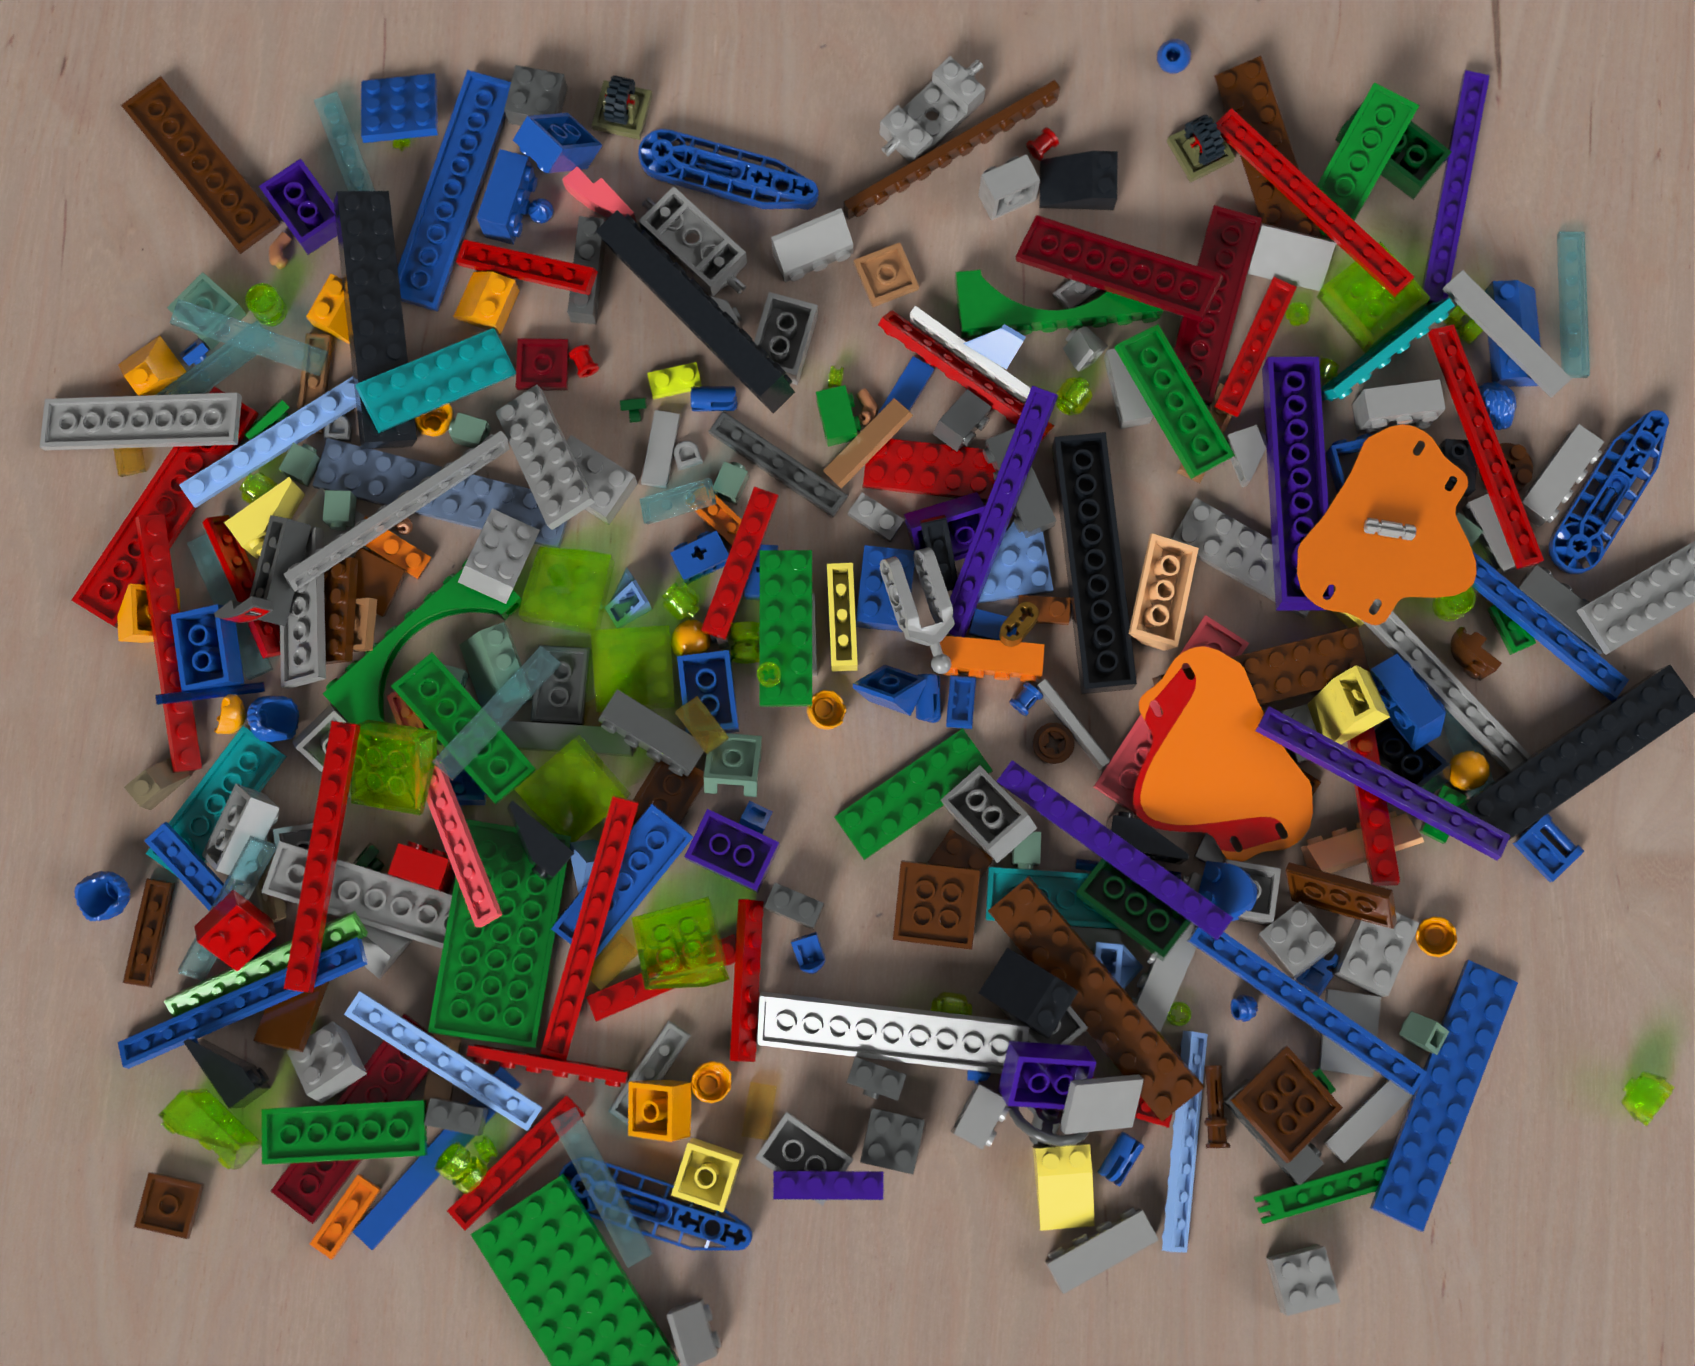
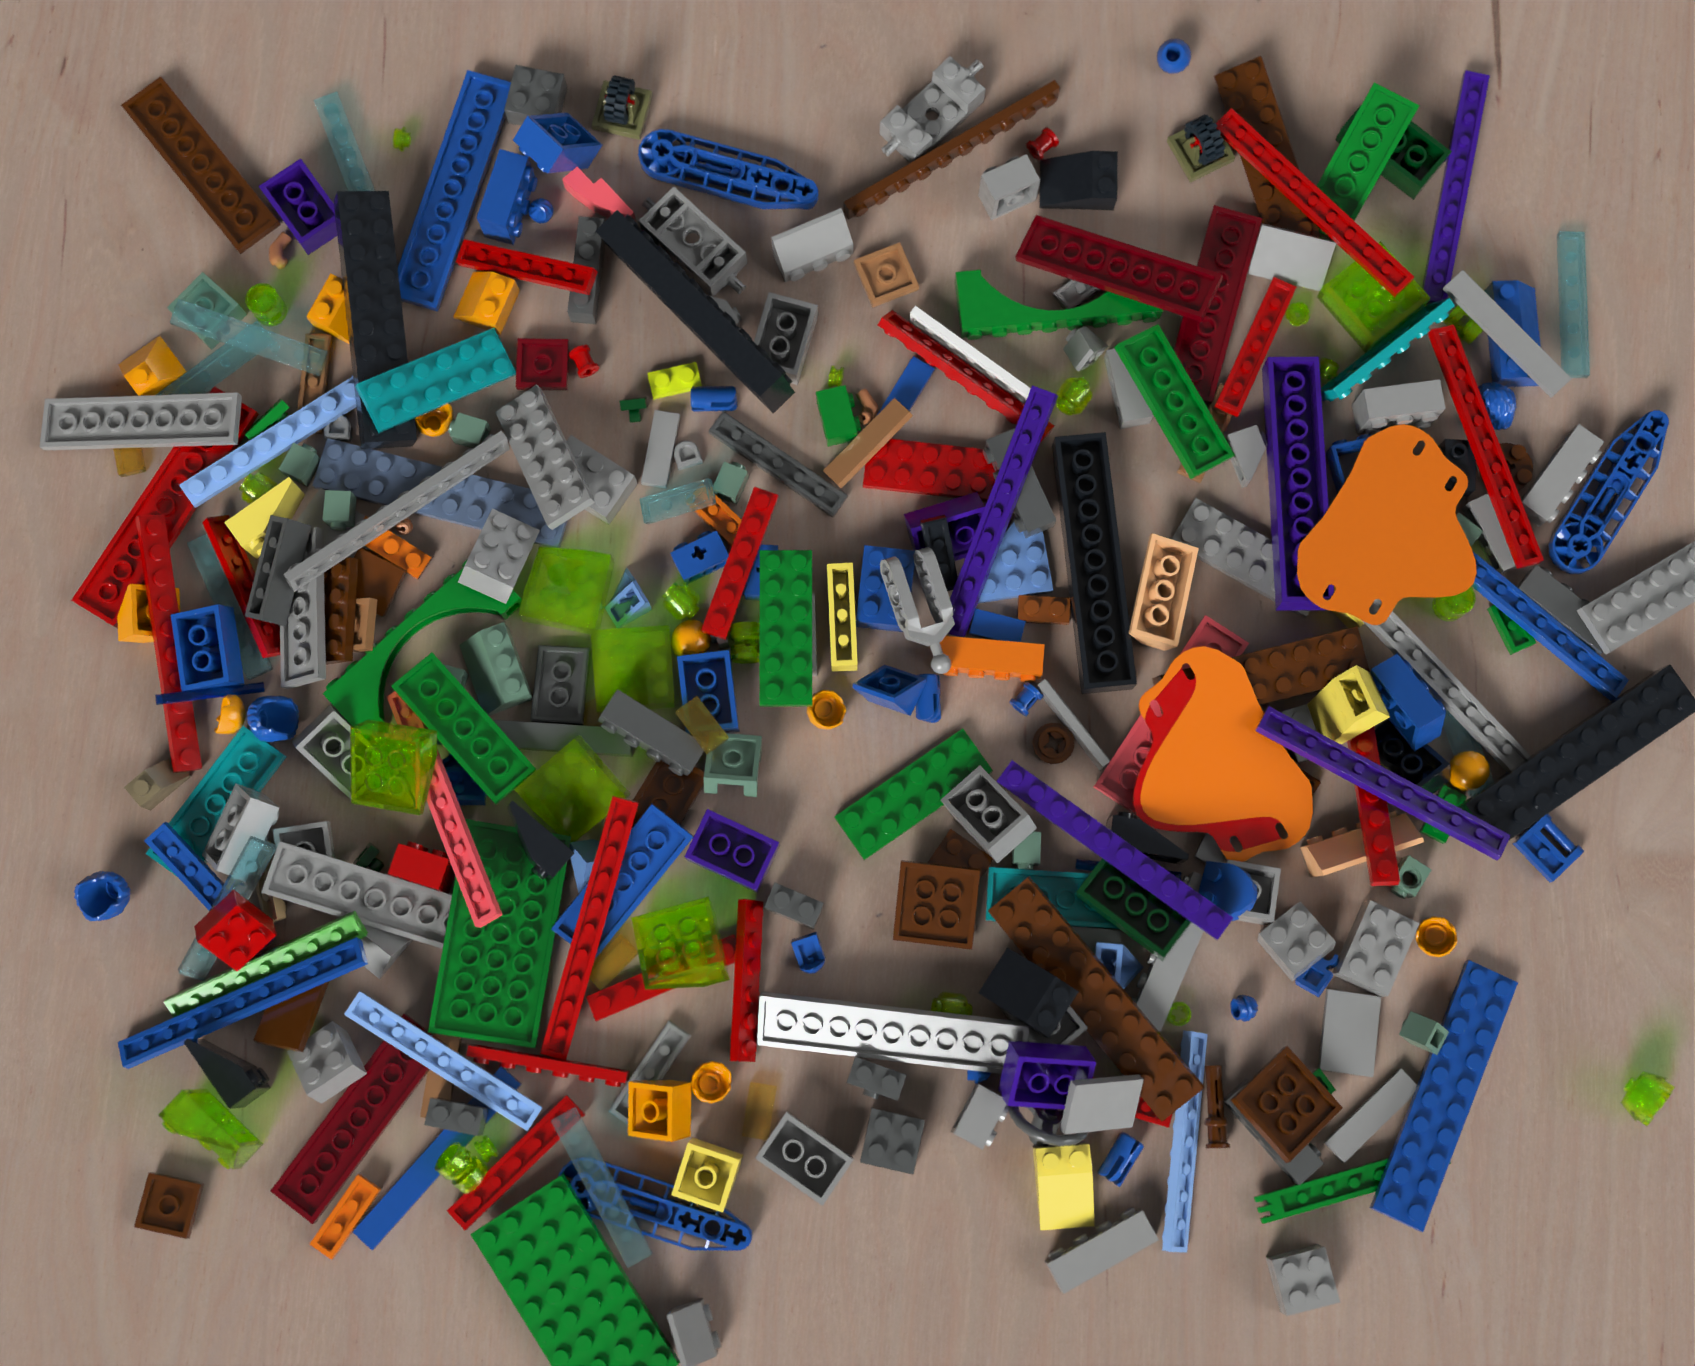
reddish brown tile [123,878,175,988] -> none
blue plate [179,339,209,366] -> none
dark grey slope [214,596,274,623] -> none
green plate [261,1100,427,1165] -> none
red plate [284,721,361,993] -> none
blue plate [361,73,438,143] -> none
clear light blue tile [432,646,561,780] -> none
blue plate [739,801,773,834] -> none
clear neon green bush [757,662,781,687] -> none
dark purple plate [773,1171,884,1200] -> none
light grey plate [848,492,904,542] -> none
dark grey brick [933,389,991,452] -> none
blue plate [946,675,976,729] -> none
slope [963,324,1026,369] -> none
pearl gold beam [999,602,1039,647] -> none
blue plate [1187,926,1428,1095] -> none
reddish brown tile [1286,862,1397,929] -> none
light grey axle [1364,518,1416,541] -> none
reddish brown slope [1451,627,1502,681] -> none
none -> sand green brick [1390,855,1432,899]

